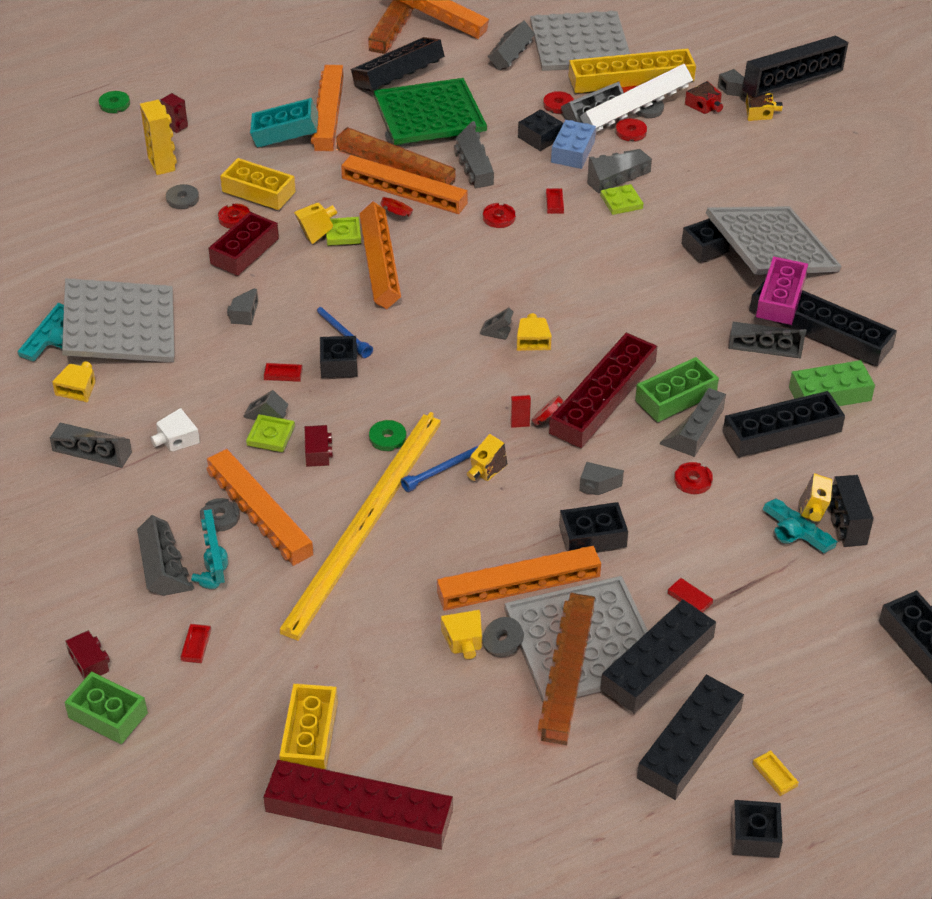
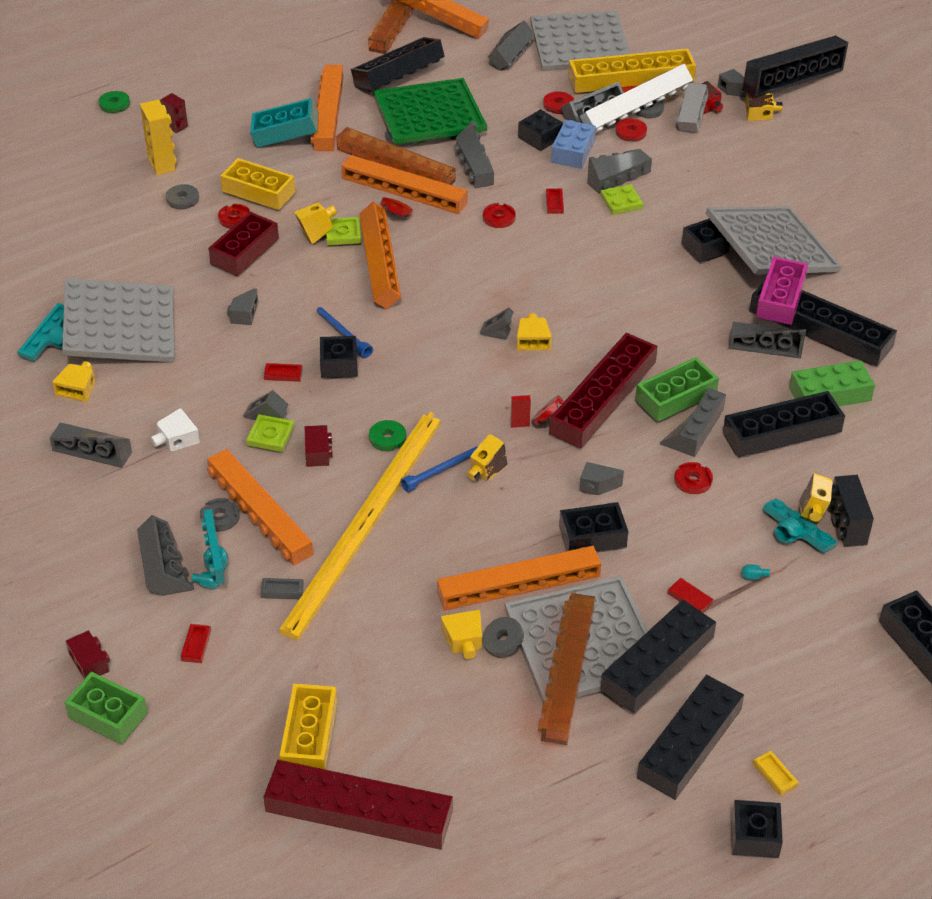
none -> dark grey tile [260,578,304,600]
none -> light grey brick [676,83,708,133]
none -> teal cylinder [741,564,770,581]

